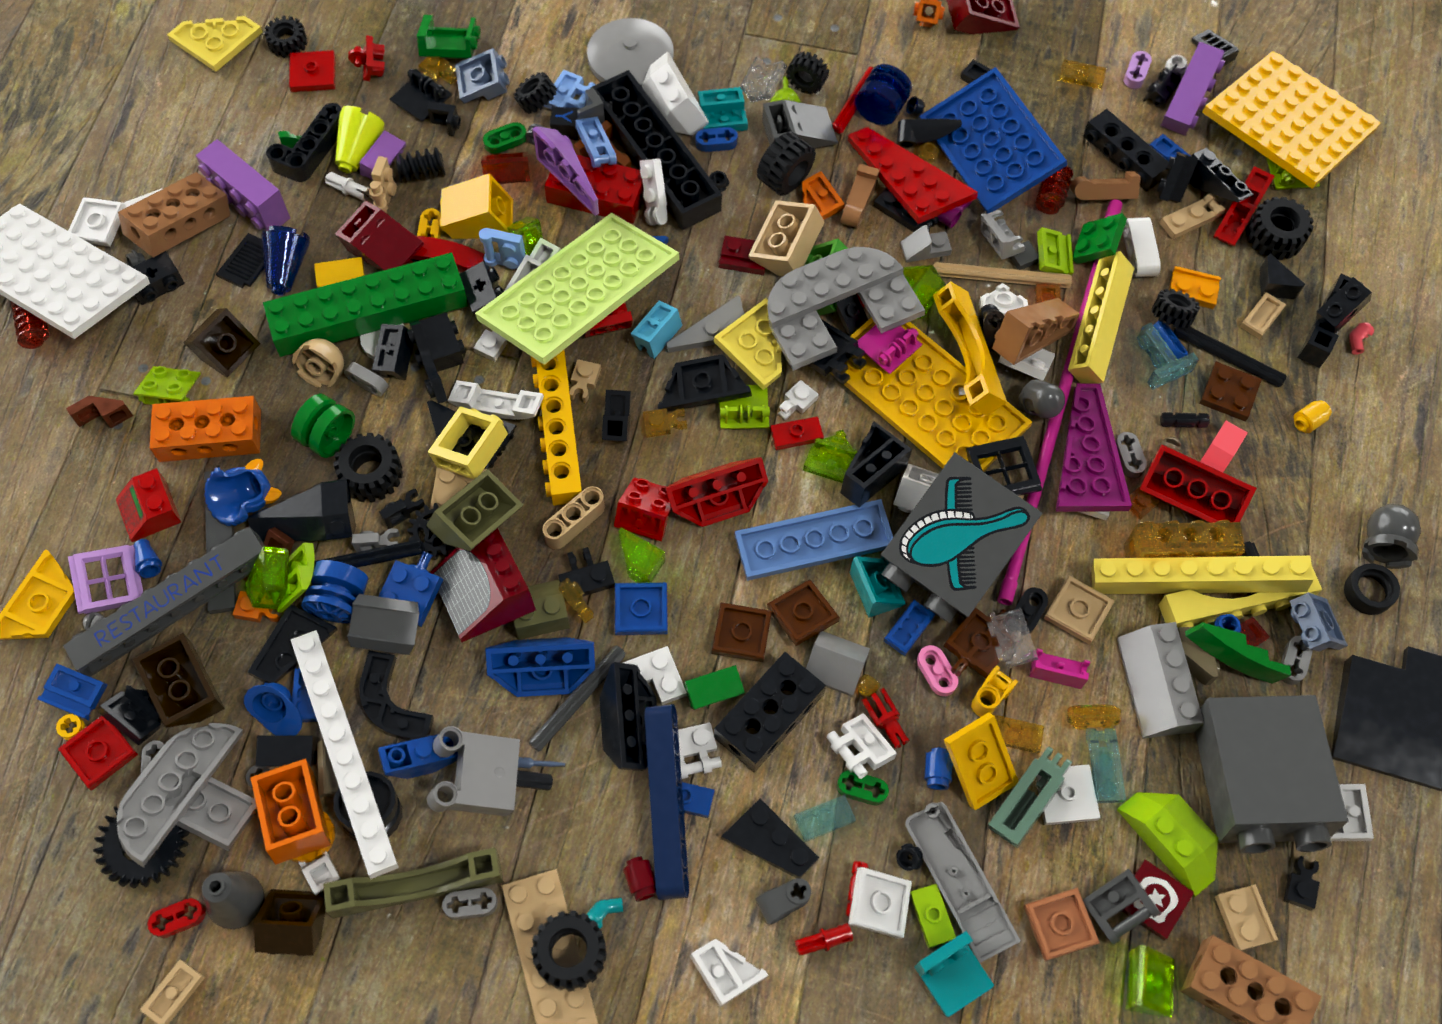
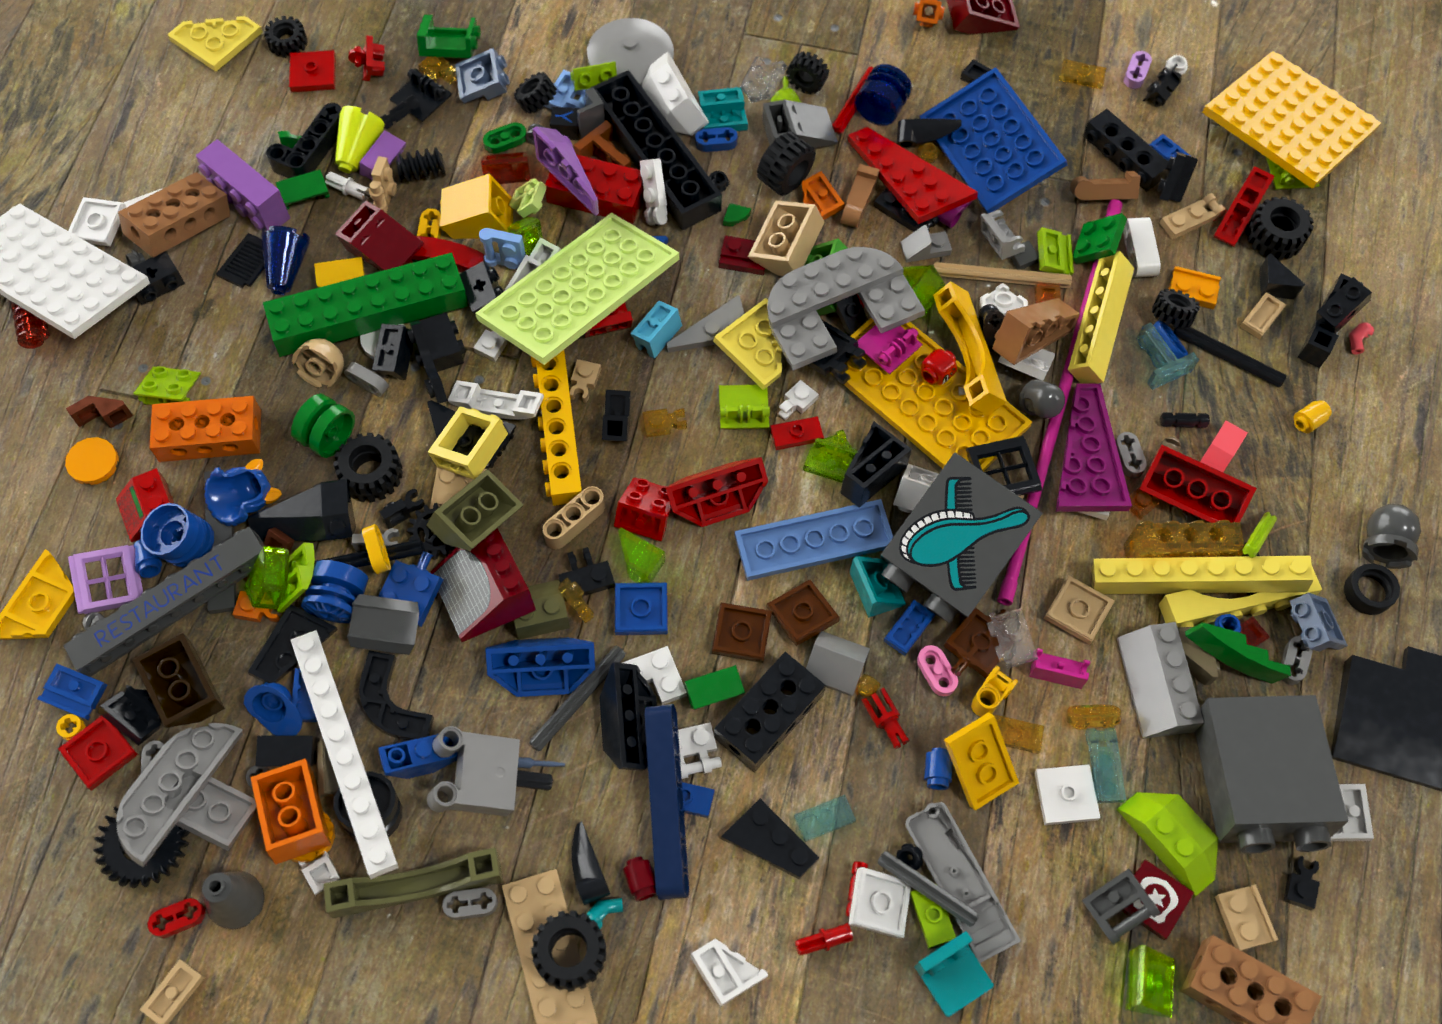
dark brown slope [183,308,261,377] -> none
dark brown slope [253,889,326,956] -> none
black bracket [427,102,461,137] -> none
medium blue plate [576,117,617,168] -> none
black wing [658,354,752,413] -> none
dark grey piece [755,878,811,925] -> none
white plate [826,713,897,779] -> none
green beam [837,770,889,806] -> none
black hinge [906,96,925,116] -> none
sand green hinge [988,746,1072,848] -> none
black plate [1009,587,1048,636] -> none
nougat plate [1024,888,1100,962] -> none
clear red piece [1035,166,1074,215] -> none
medium lavender wedge [1161,42,1225,136] -> none
black slope [1189,148,1253,202] -> none
black slope [1191,29,1239,66] -> none
reddish brown plate [1199,362,1262,422] -> none
none -> light orange tile [65,437,119,485]
none -> blue wheel [141,503,214,568]
none -> green hinge [276,169,330,209]
none -> yellow beam [362,524,391,574]
none -> black axle [380,95,420,129]
none -> yellowish green plate [509,178,546,218]
none -> lime hinge [570,61,617,91]
none -> black piece [571,821,611,906]
none -> green tile [723,203,751,226]
none -> dark grey axle [878,851,979,927]
none -> red head [921,349,957,385]
none -> lime axle [1242,512,1277,558]

